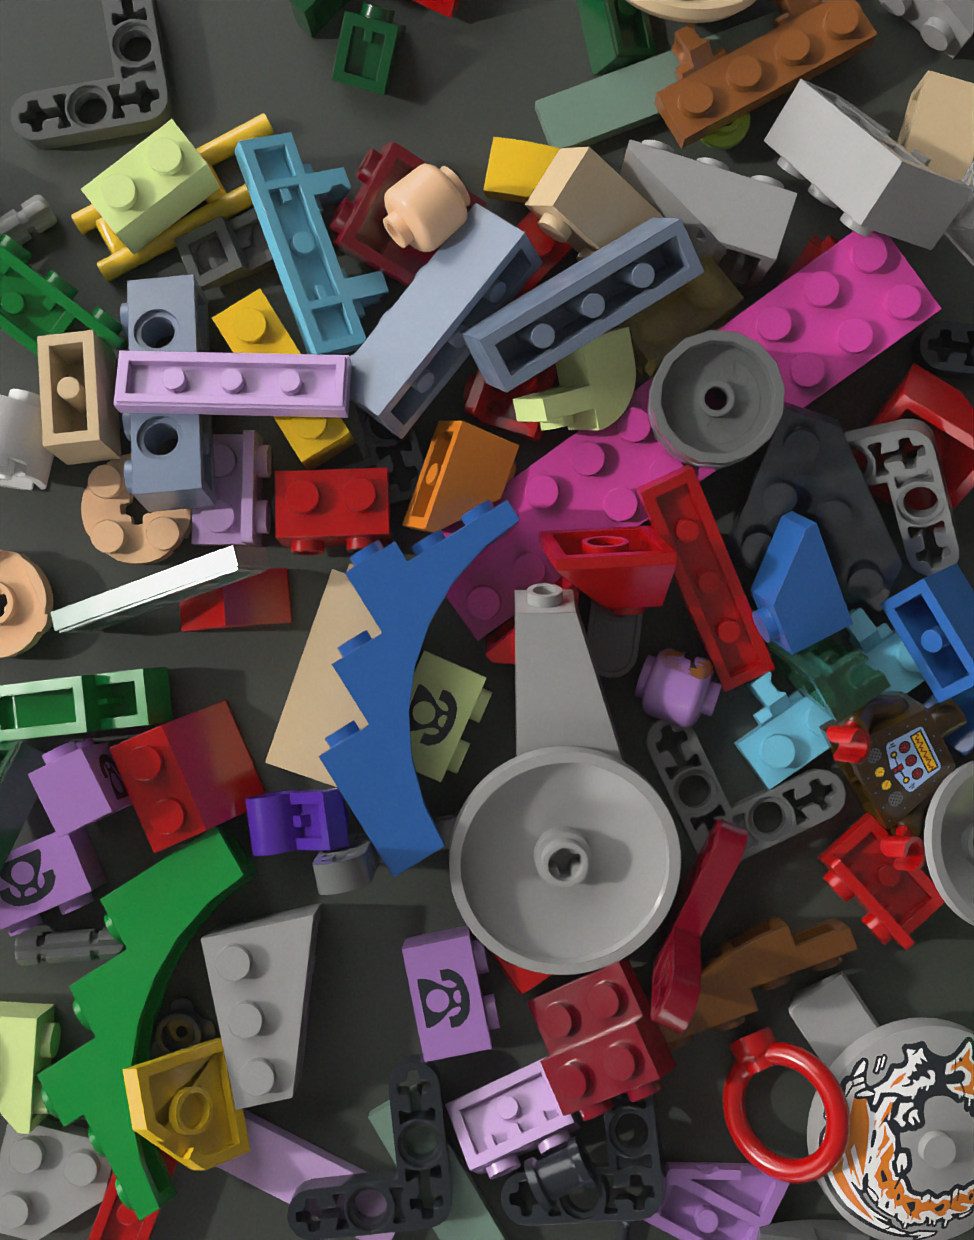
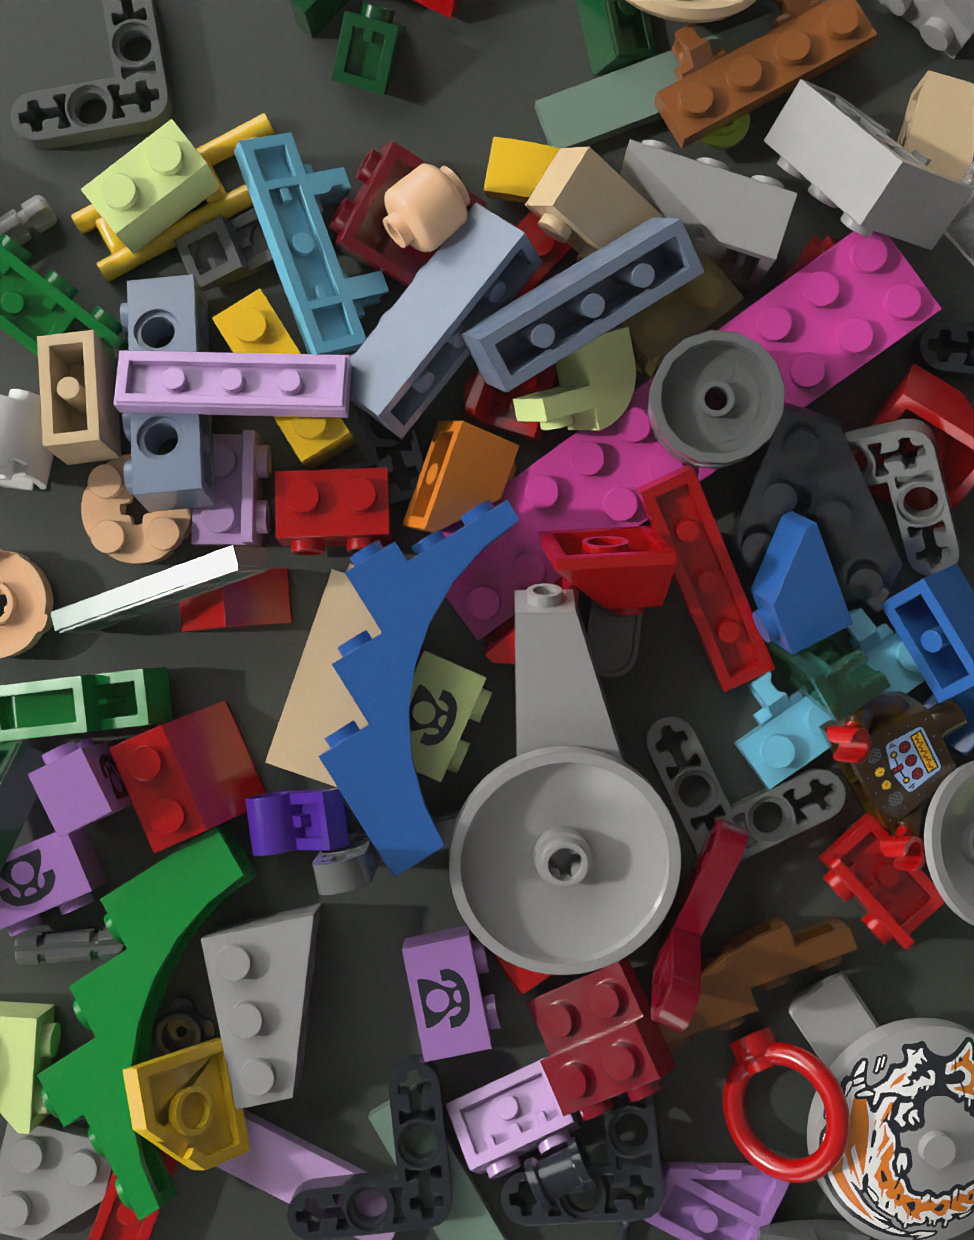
medium lavender head [635,647,722,728] -> none

